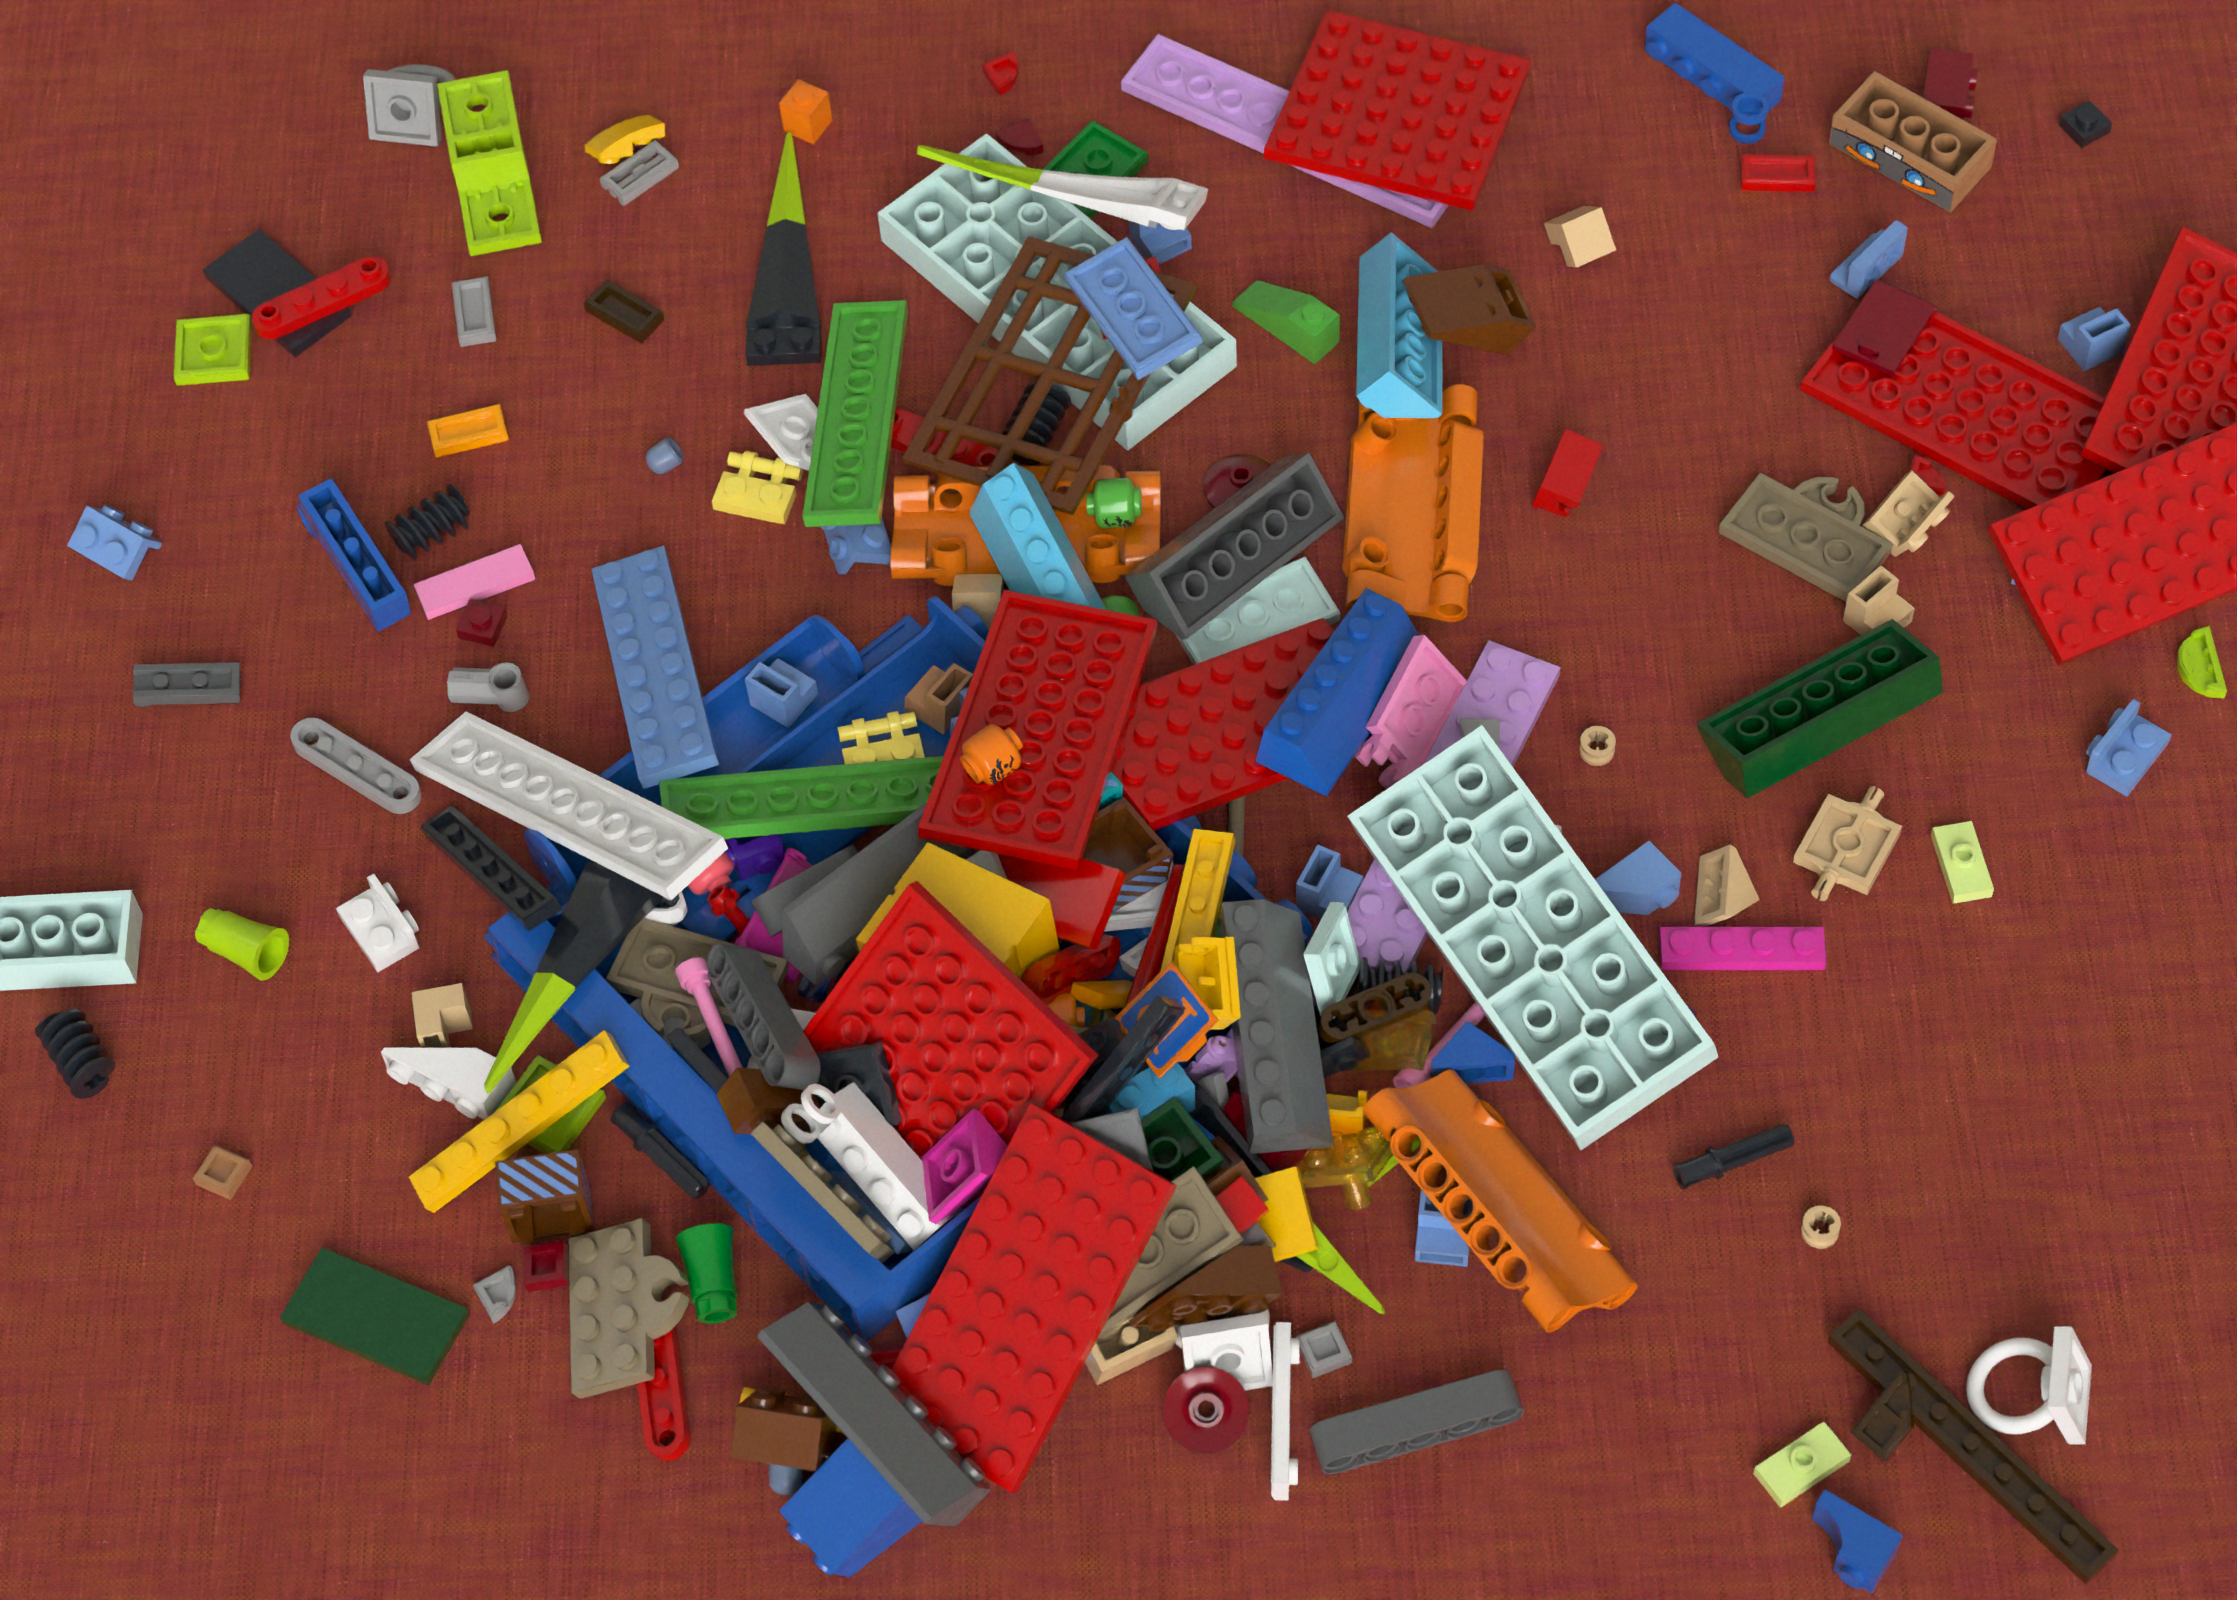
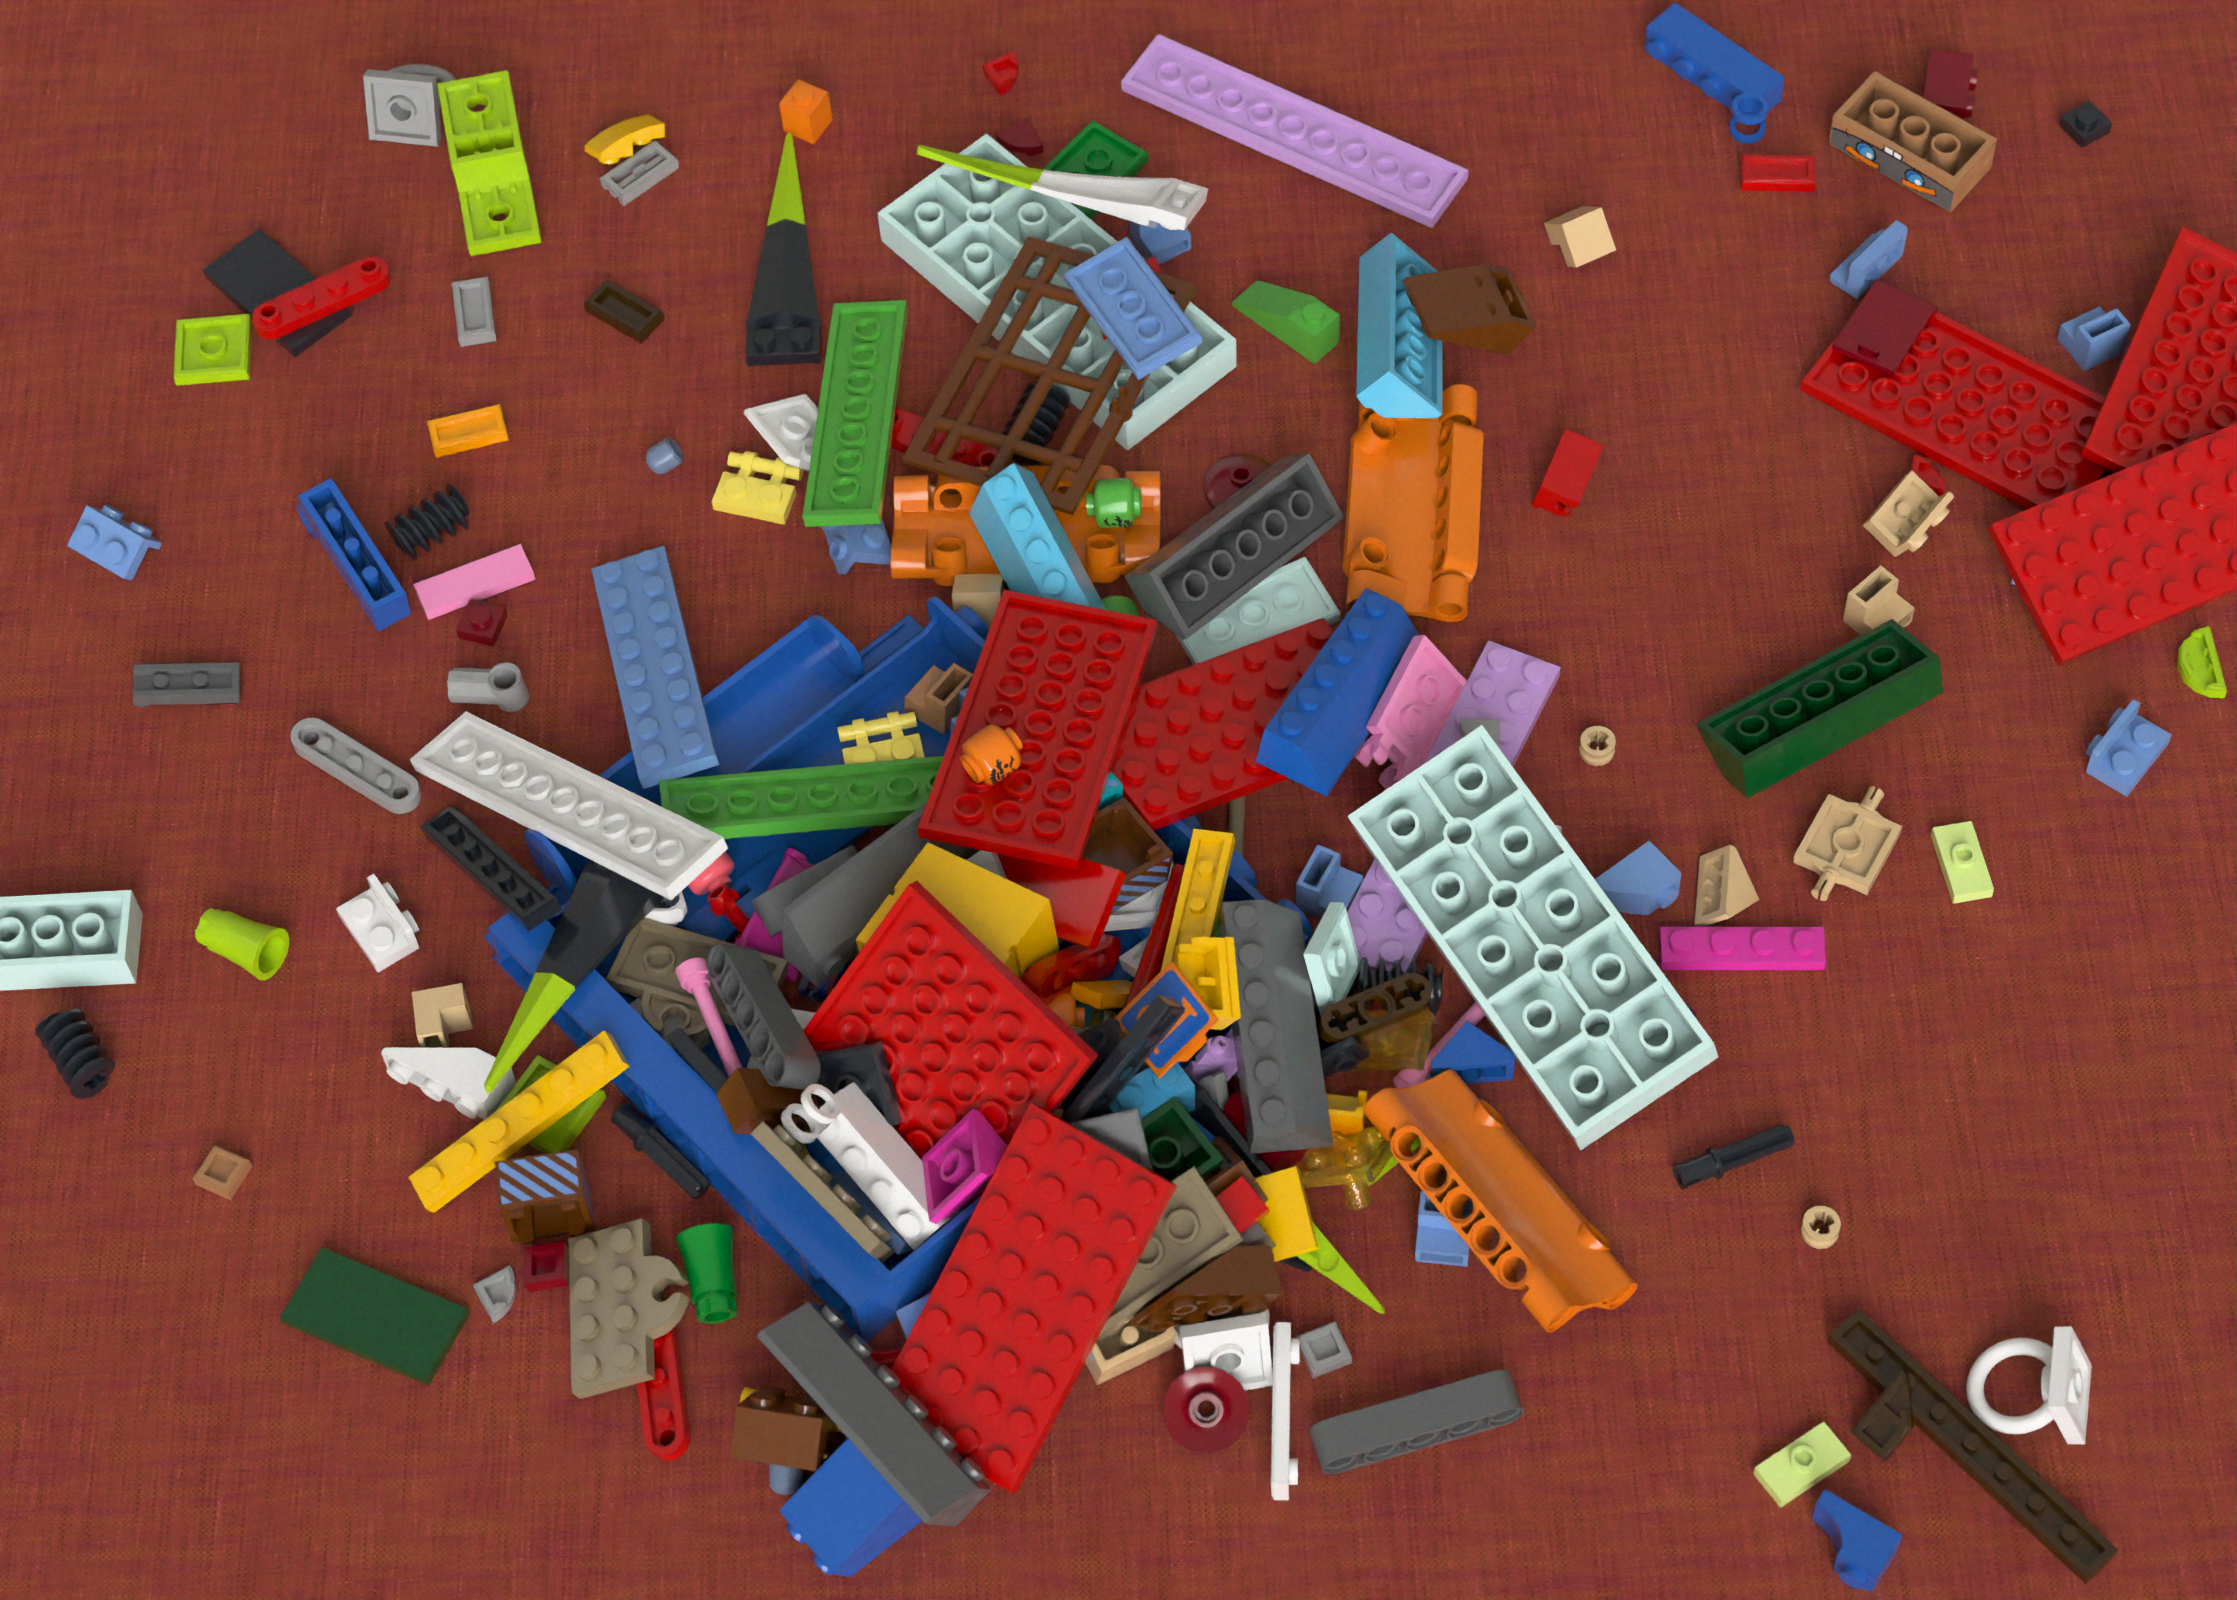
dark purple bracket [725,834,784,881] -> none
medium blue piece [745,658,818,728] -> none
red plate [1263,10,1531,211] -> none
dark tan plate [1719,473,1893,602] -> none

